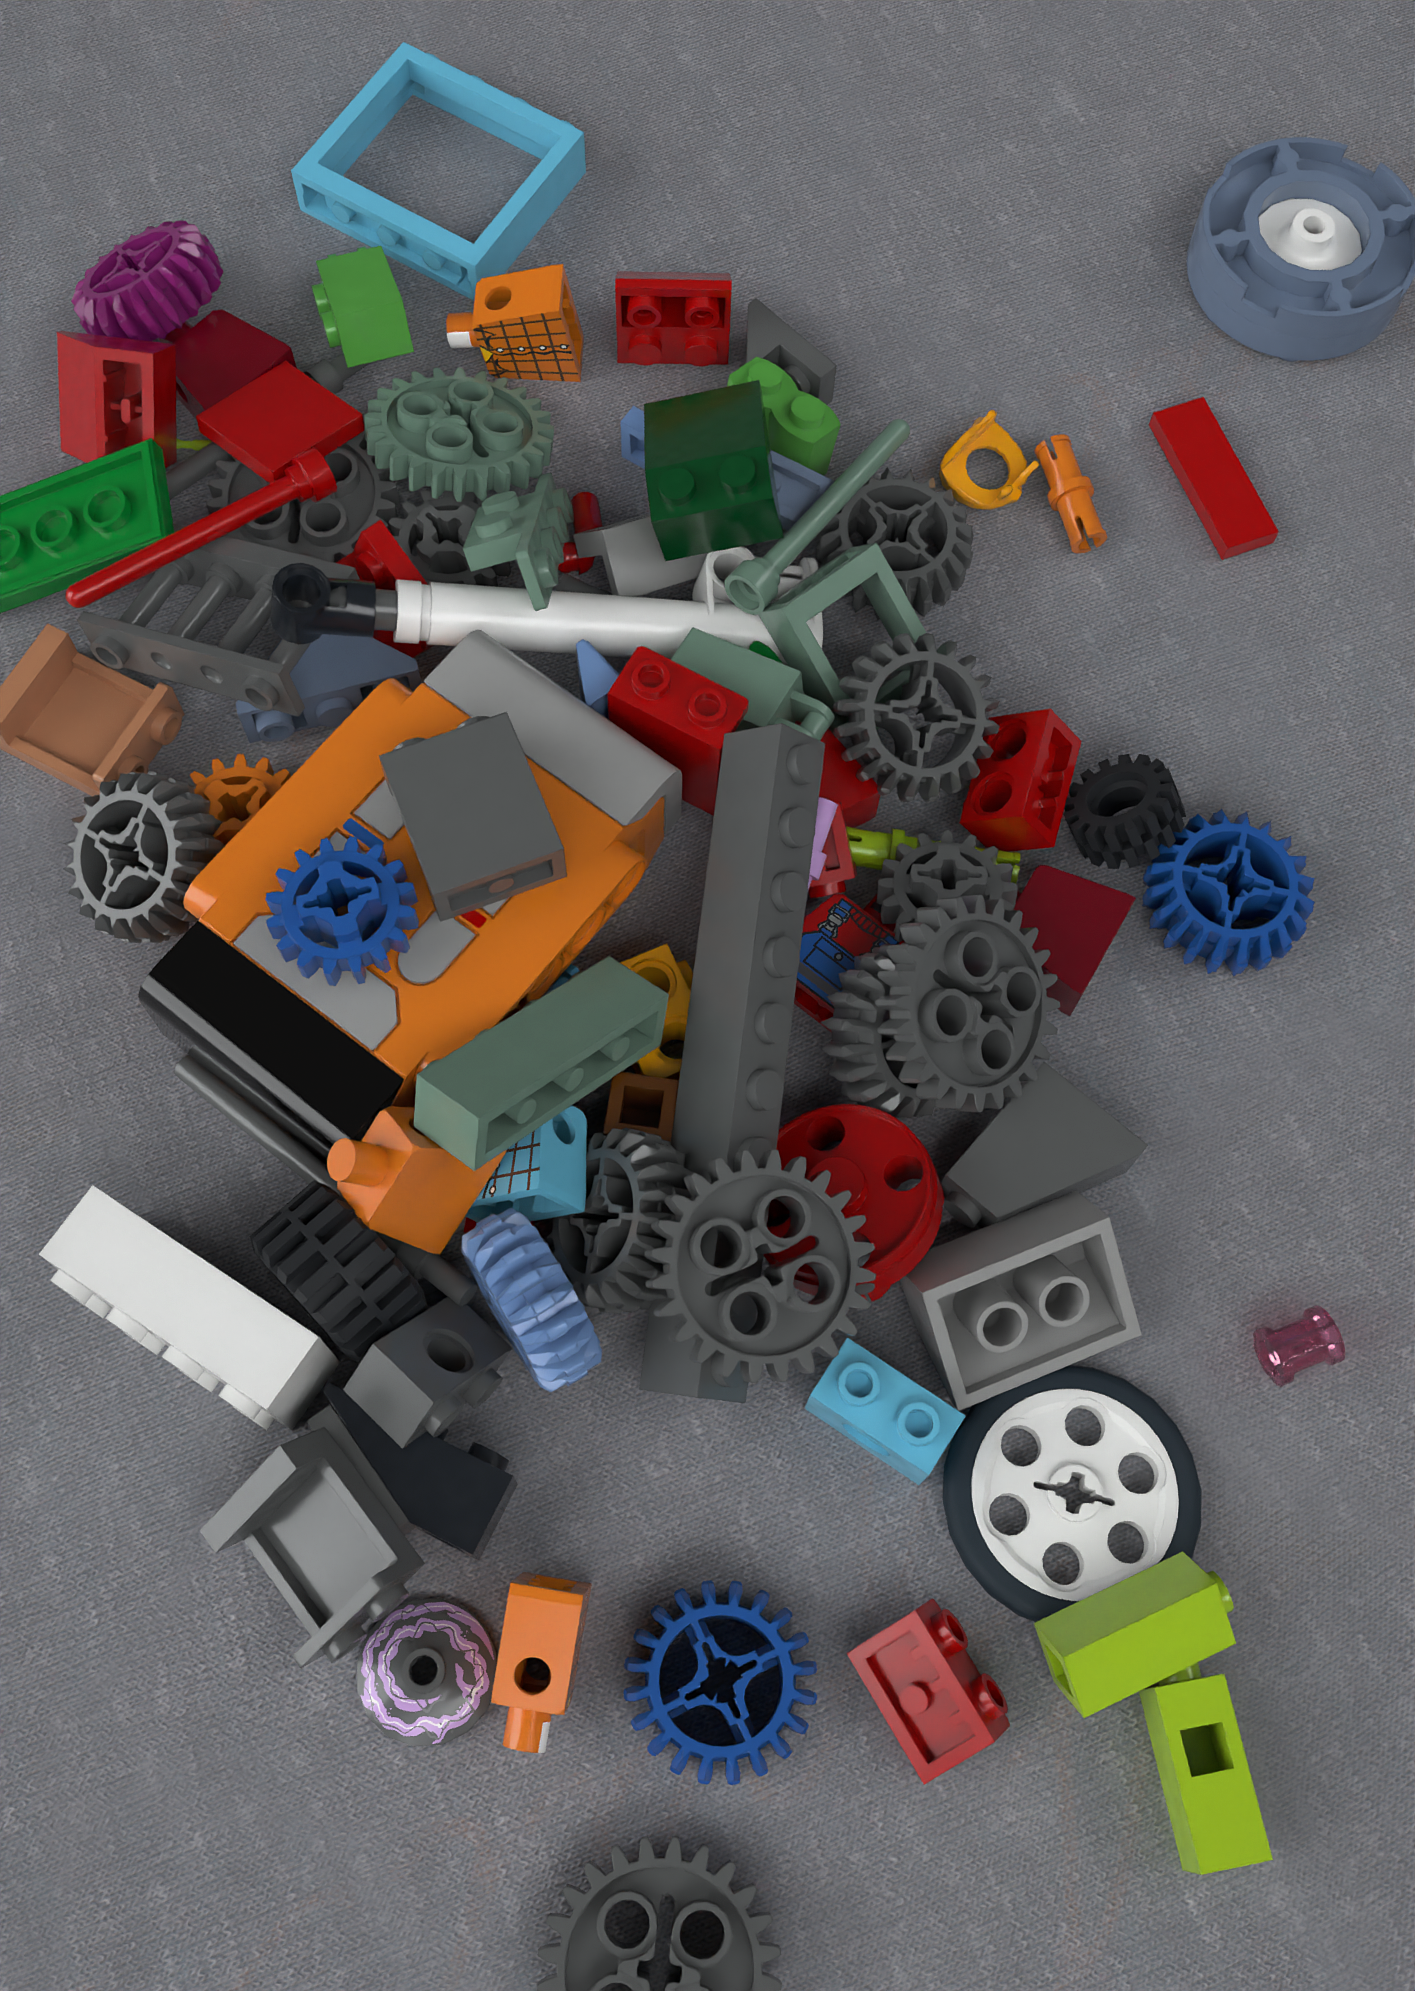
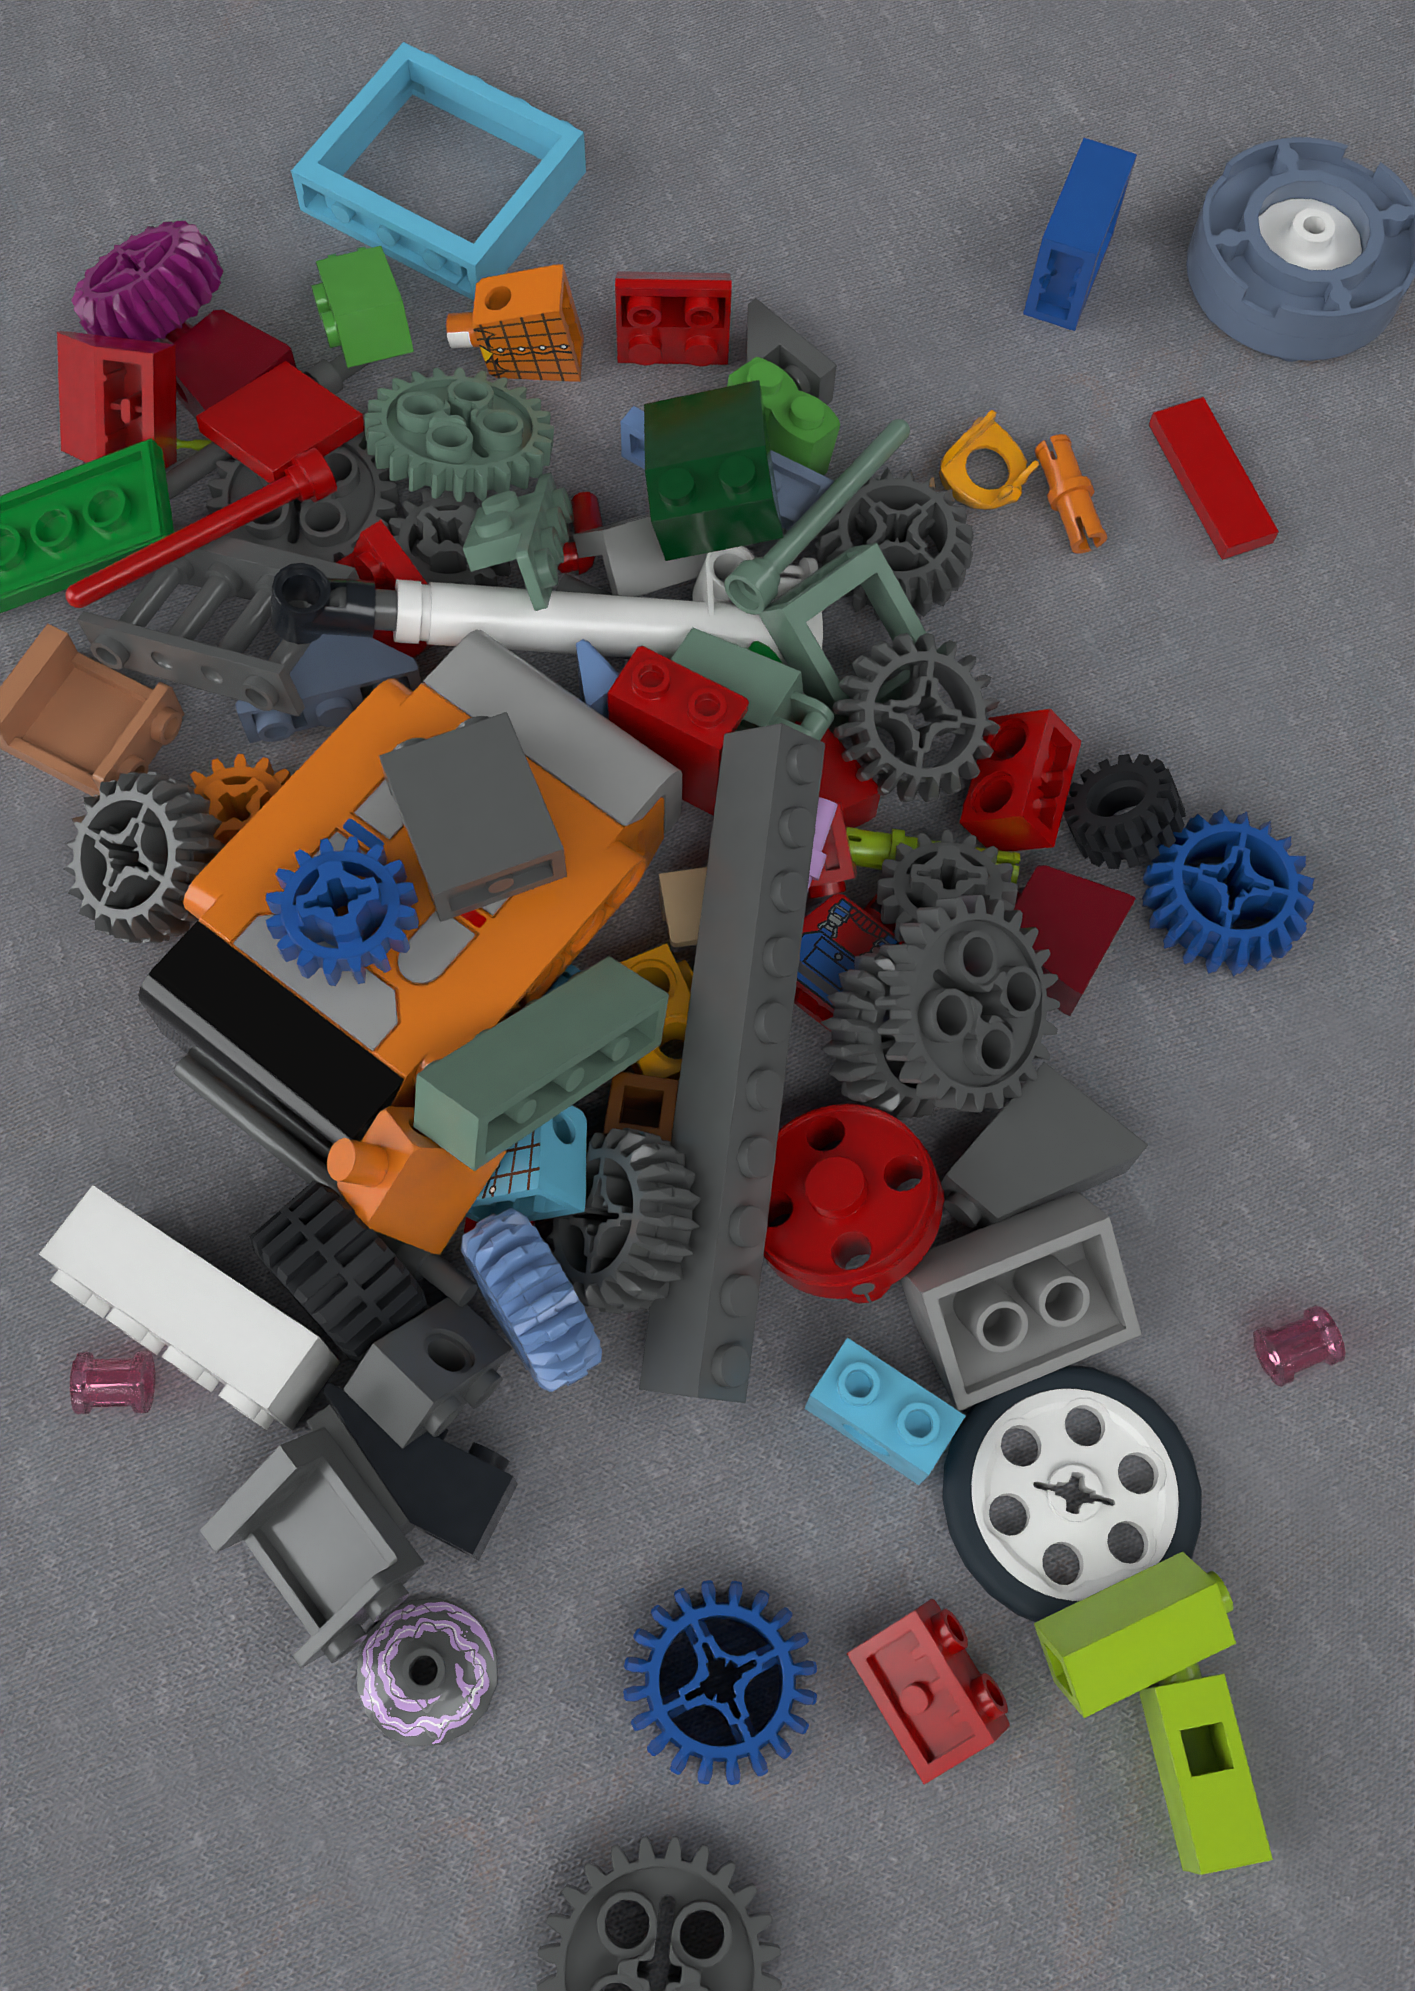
orange torso [491,1572,592,1753] -> none
dark grey gear [645,1149,876,1383] -> none
none -> clear pink bush [70,1351,155,1415]
none -> tan panel [659,867,707,947]
none -> blue window [1023,138,1137,331]

